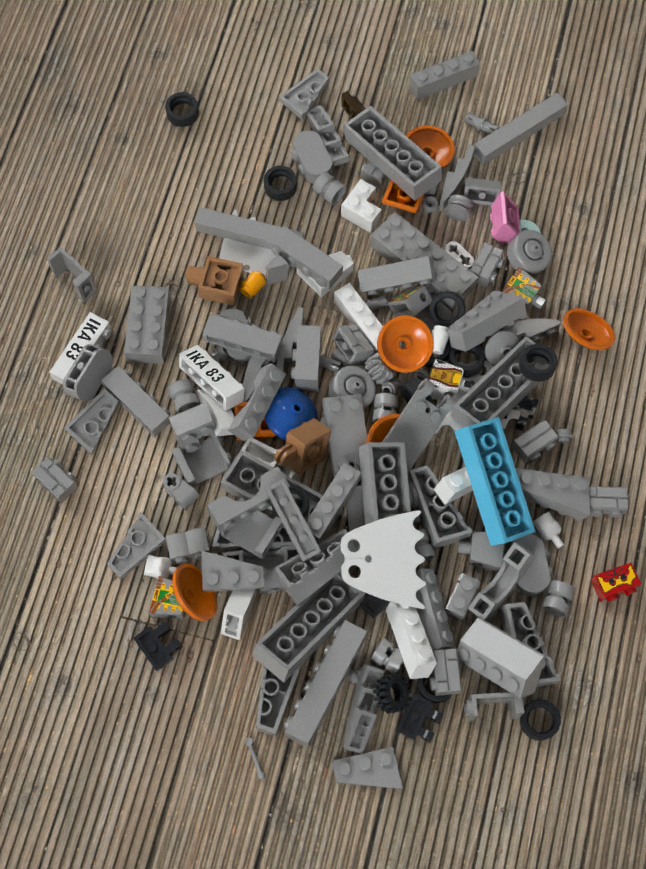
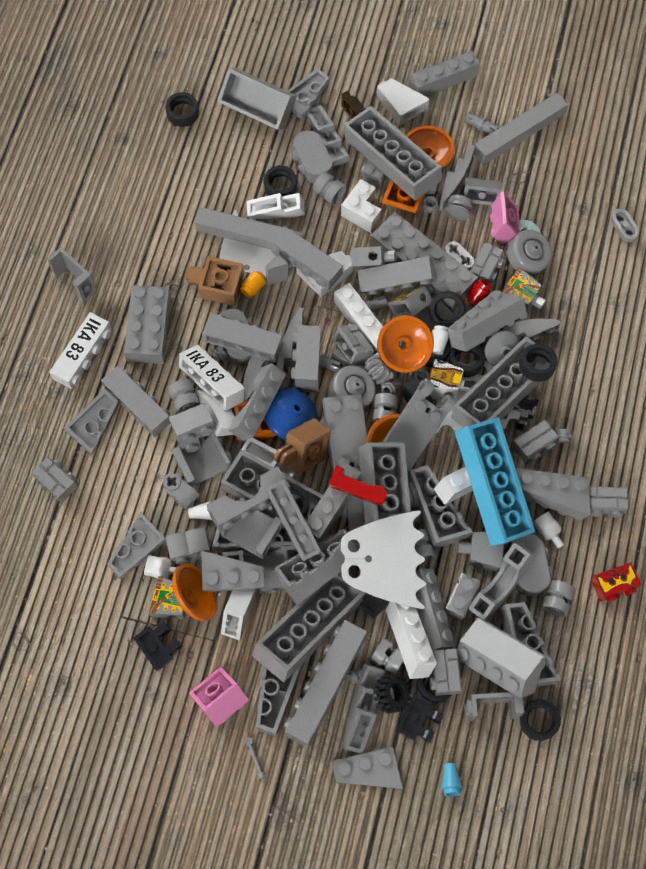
light grey brick [63,344,113,401] -> none
orange dish [563,308,615,350] -> none
none -> white cone [188,501,212,520]
none -> bright pink slope [189,667,249,727]
none -> light grey piece [217,68,297,130]
none -> white slope [247,193,305,219]
none -> red leg [329,466,387,505]
none -> light grey torso [351,246,397,270]
none -> white slope [377,78,429,126]
none -> medium azure cone [442,763,463,797]
none -> red brick [466,279,492,307]
none -> light grey plate [611,209,639,242]

